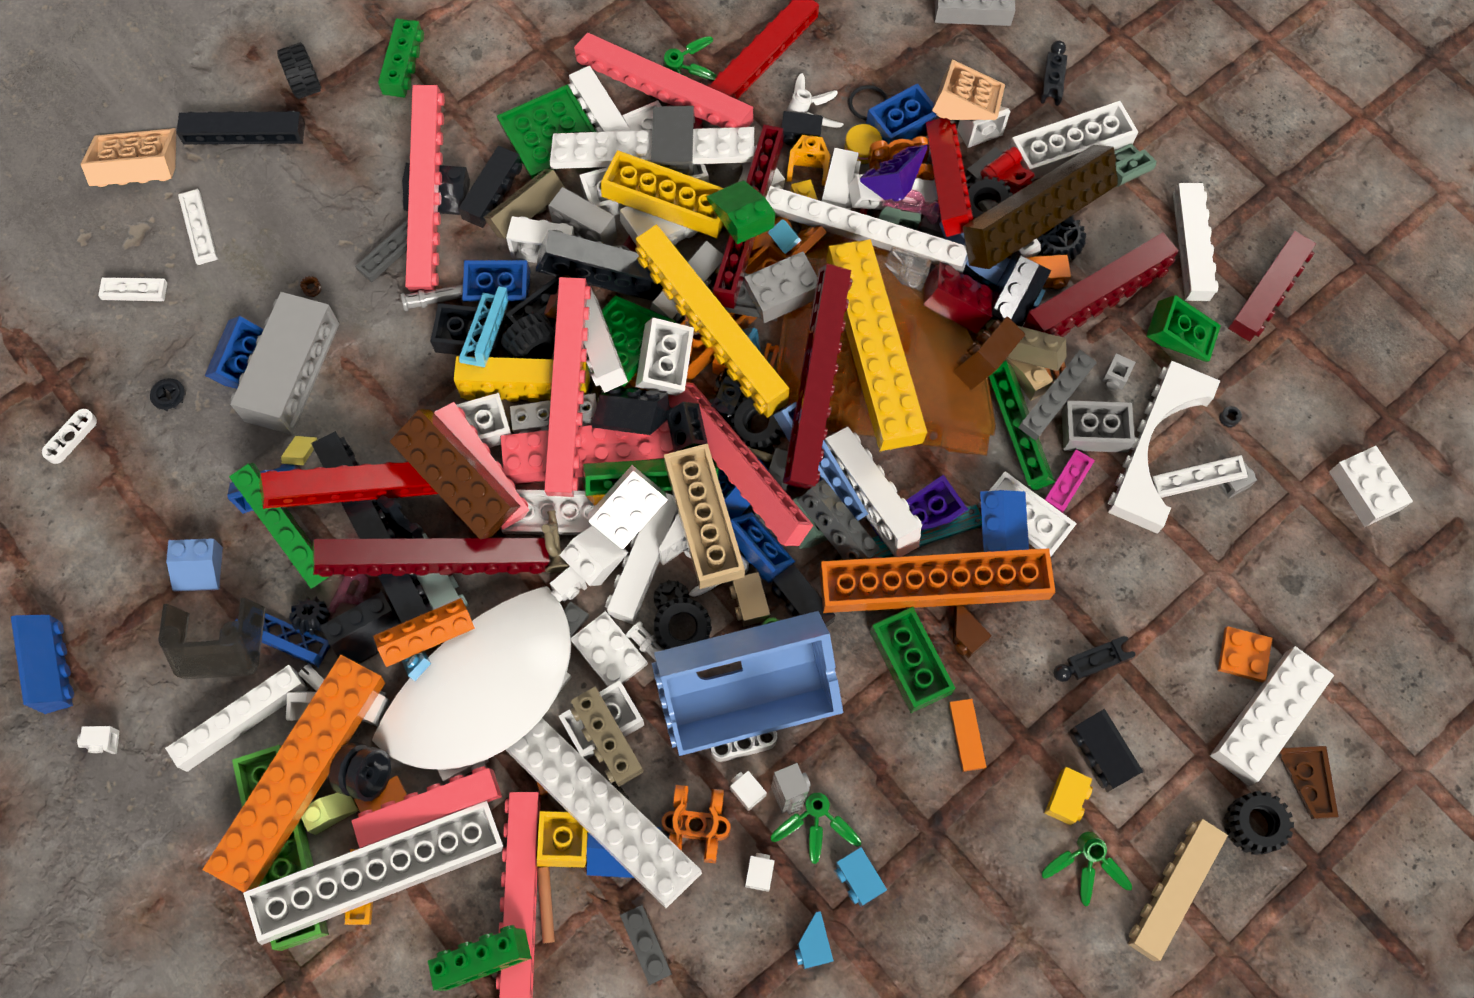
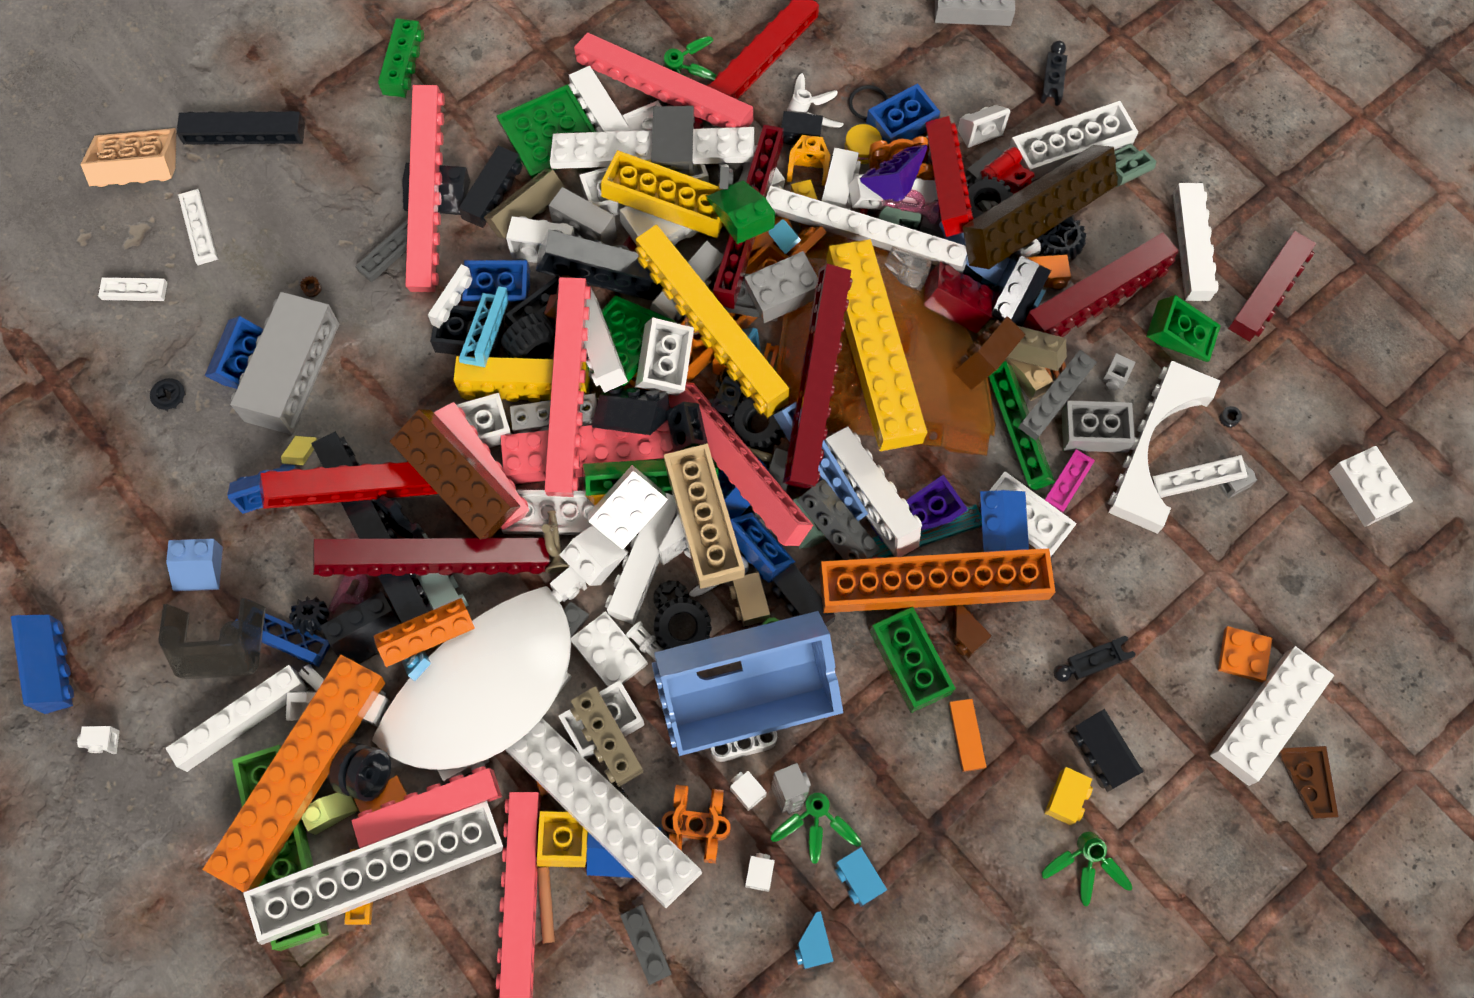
white beam [42,409,97,464] -> none
green brick [229,463,328,589] -> none
black tyre [277,42,321,99] -> none
light grey pin [401,284,463,312] -> none
green brick [428,925,532,991] -> none
light nougat slope [932,59,1005,120] -> none
tan brick [1128,819,1228,962] -> none
black tyre [1224,791,1294,855] -> none
none -> white plate [428,264,472,328]
none -> dark grey plate [717,163,733,189]

